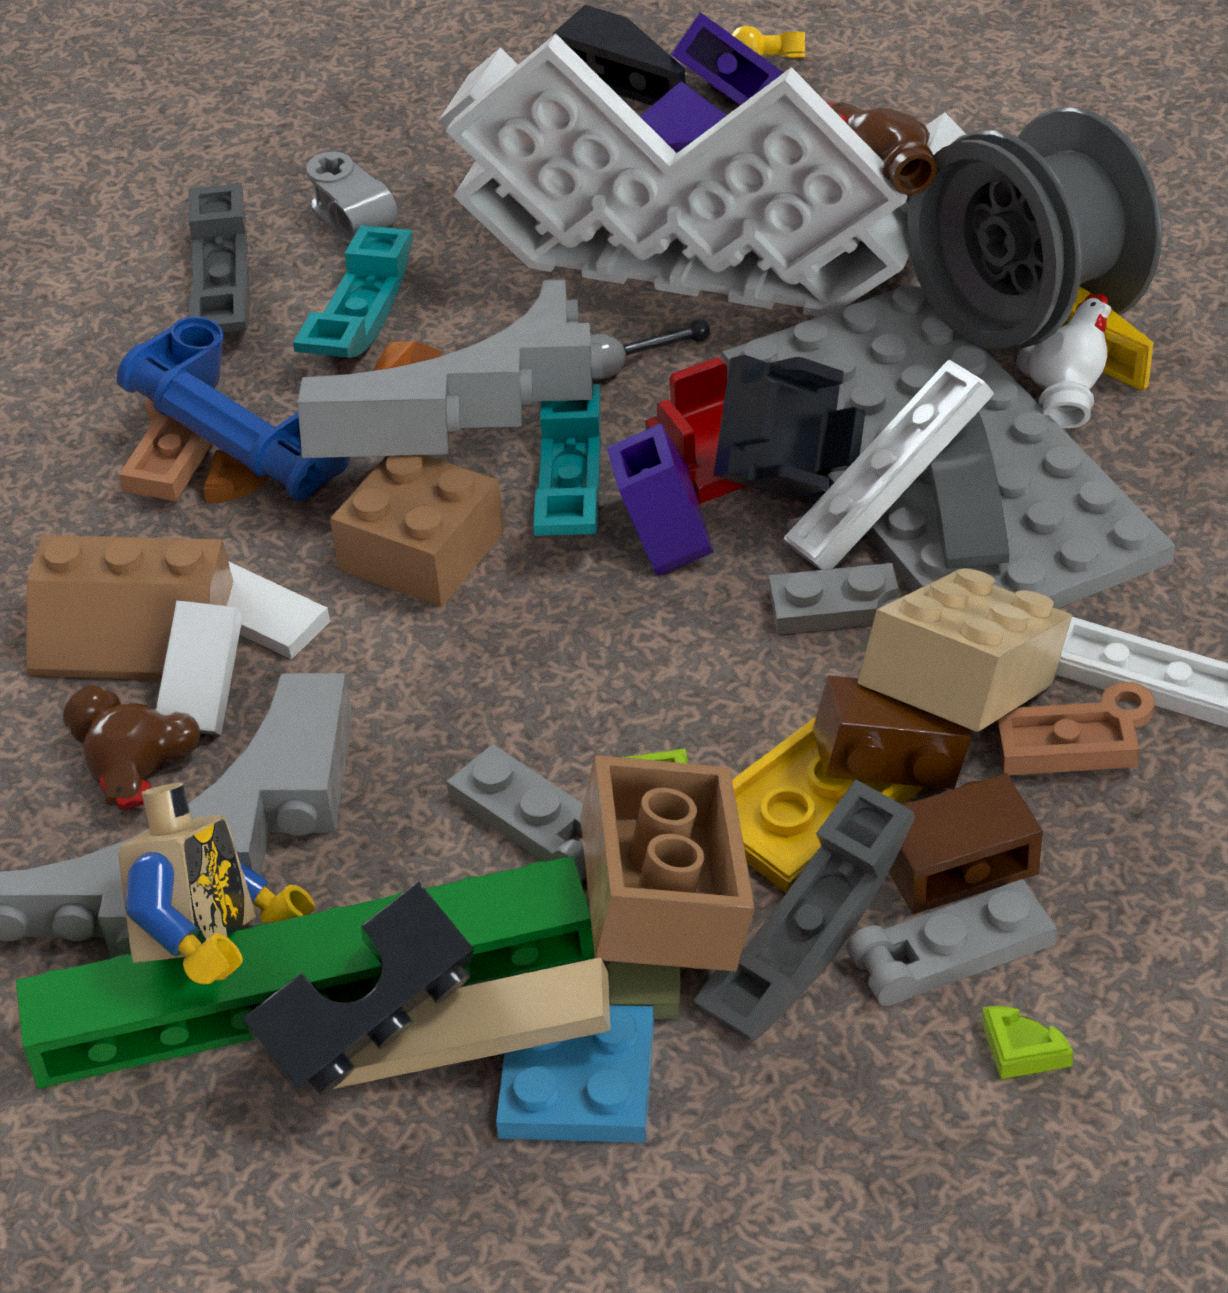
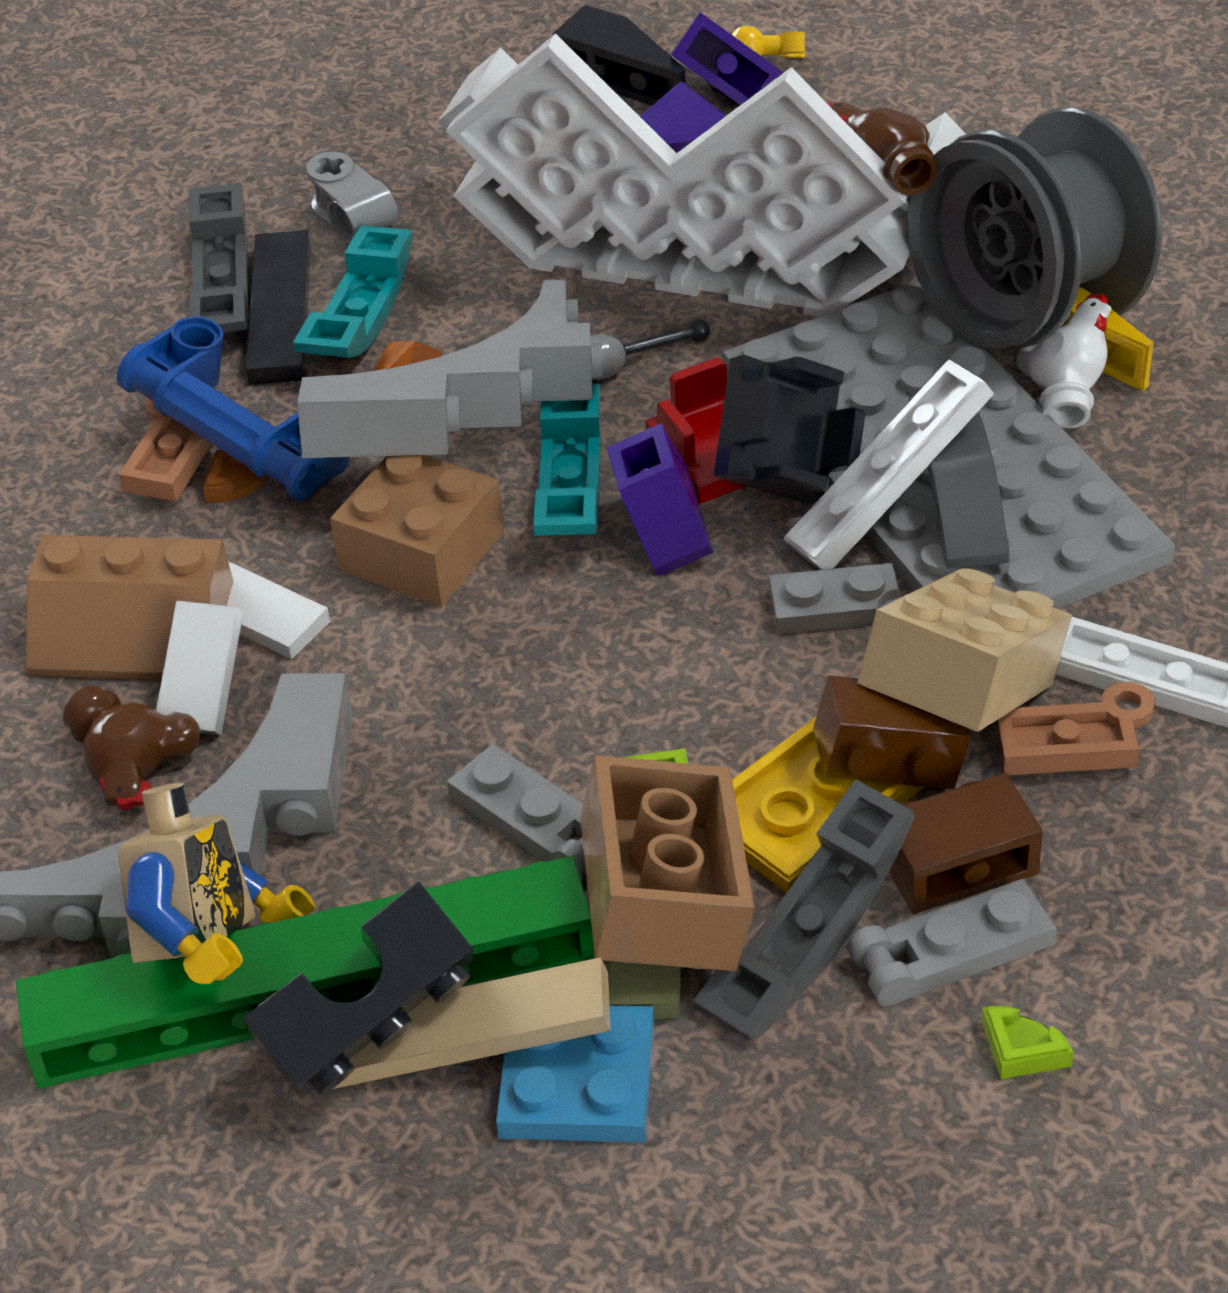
none -> black tile [246,230,311,384]

